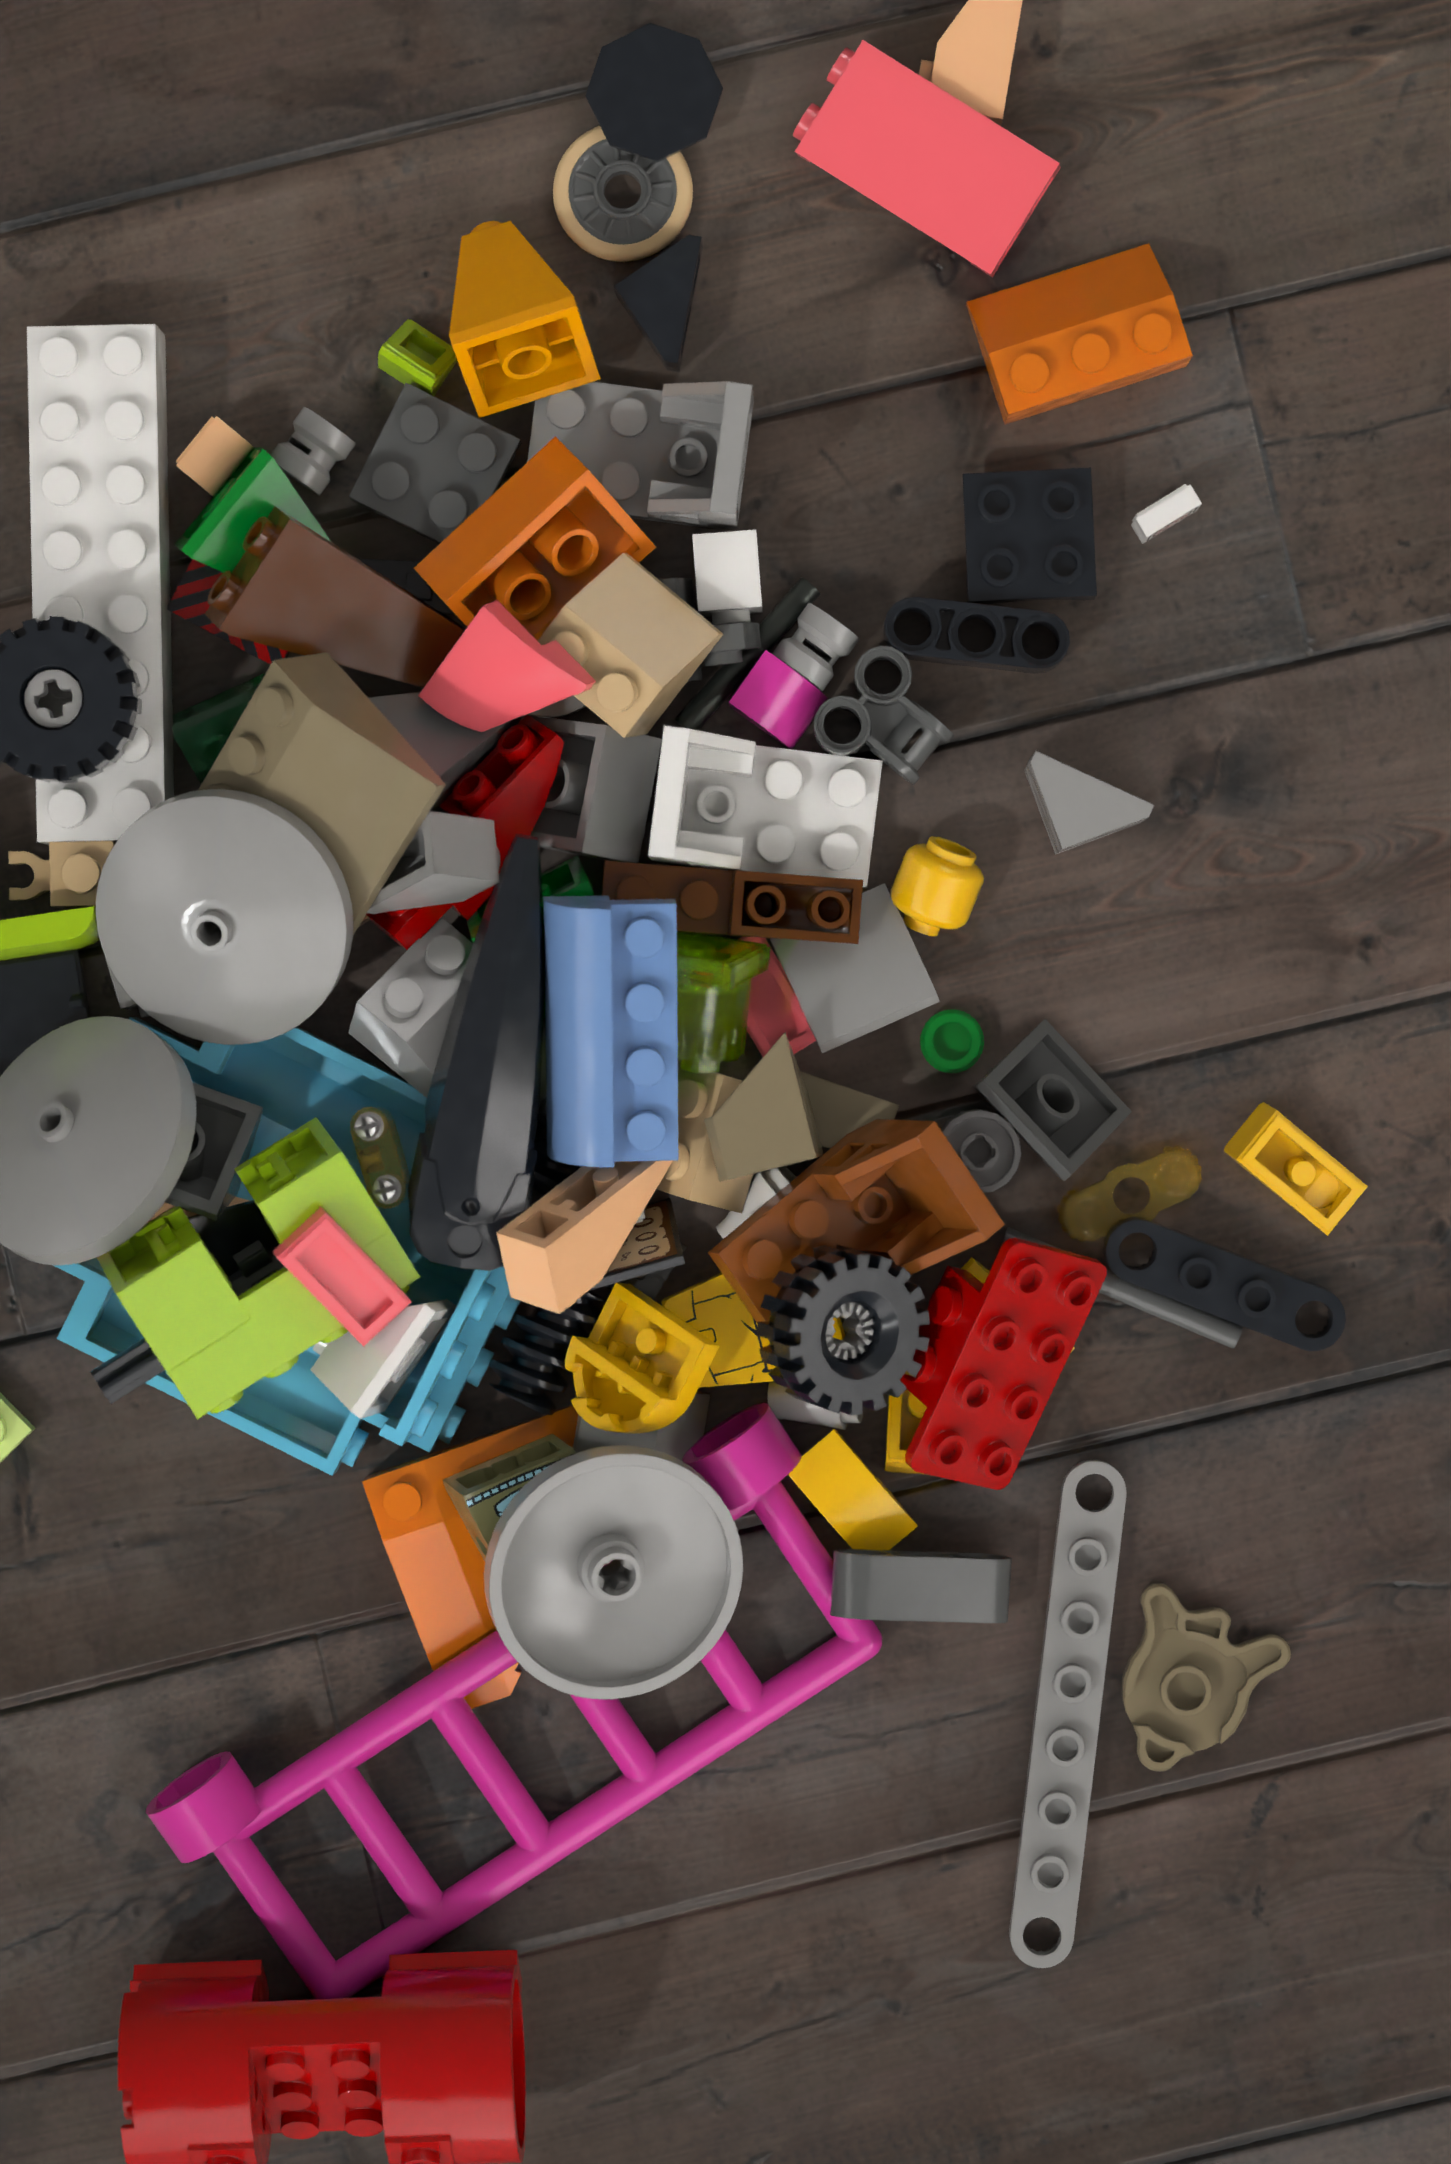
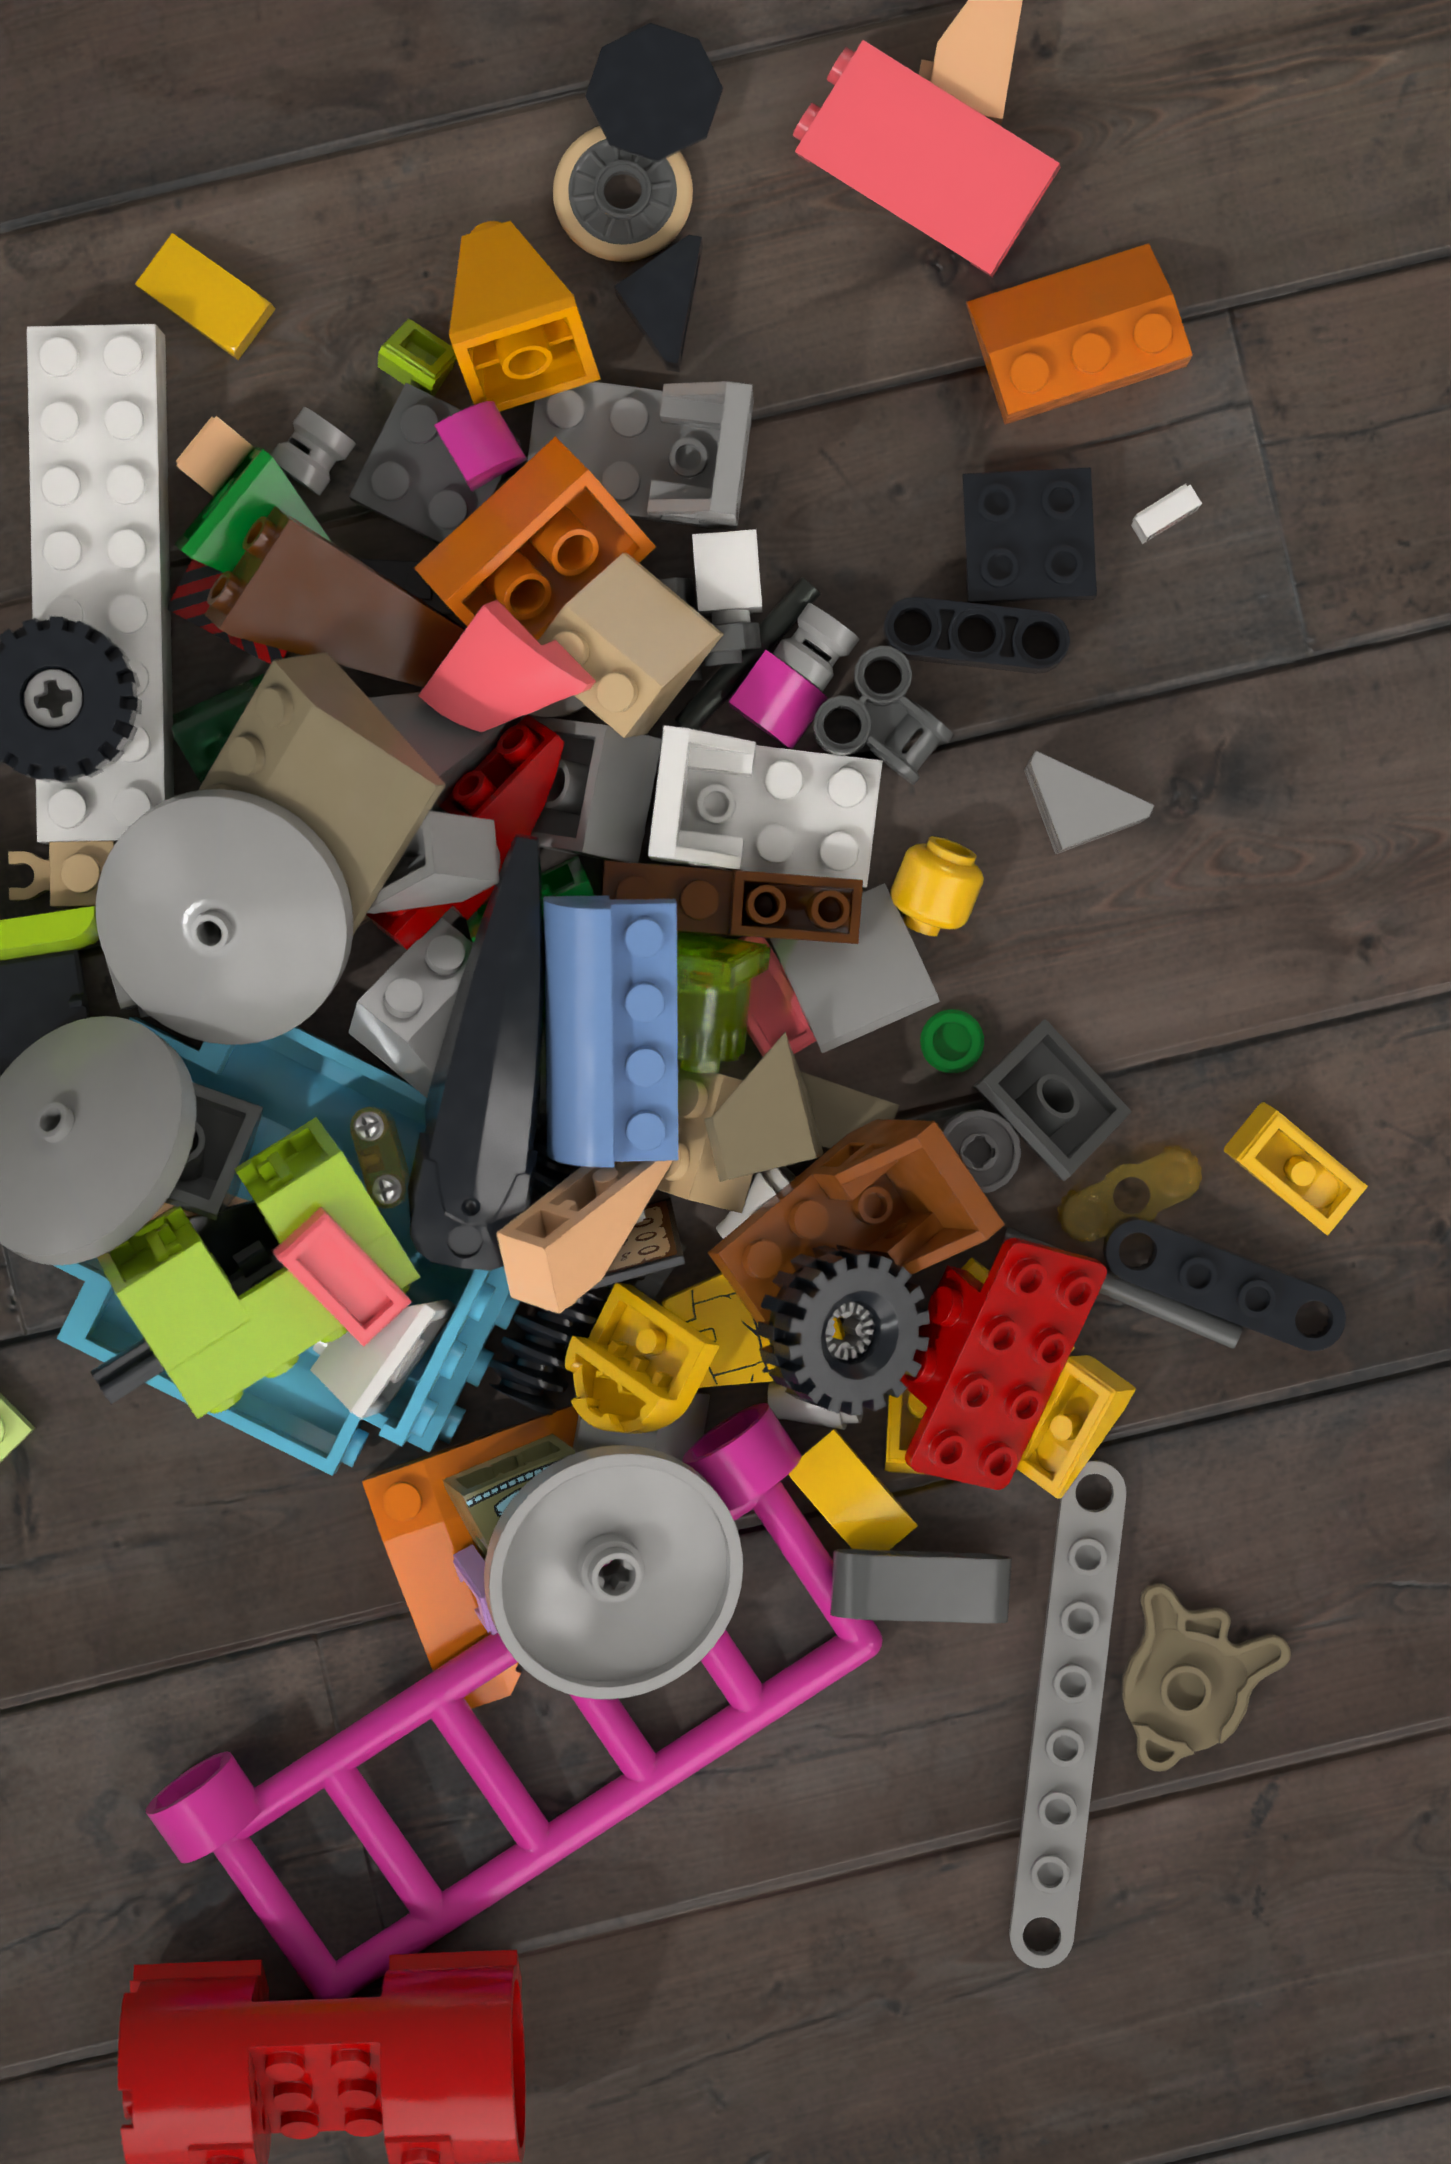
none -> yellow slope [135,233,276,360]
none -> dark pink brick [434,401,527,492]
none -> lavender tile [453,1544,498,1635]
none -> yellow slope [1016,1355,1136,1499]

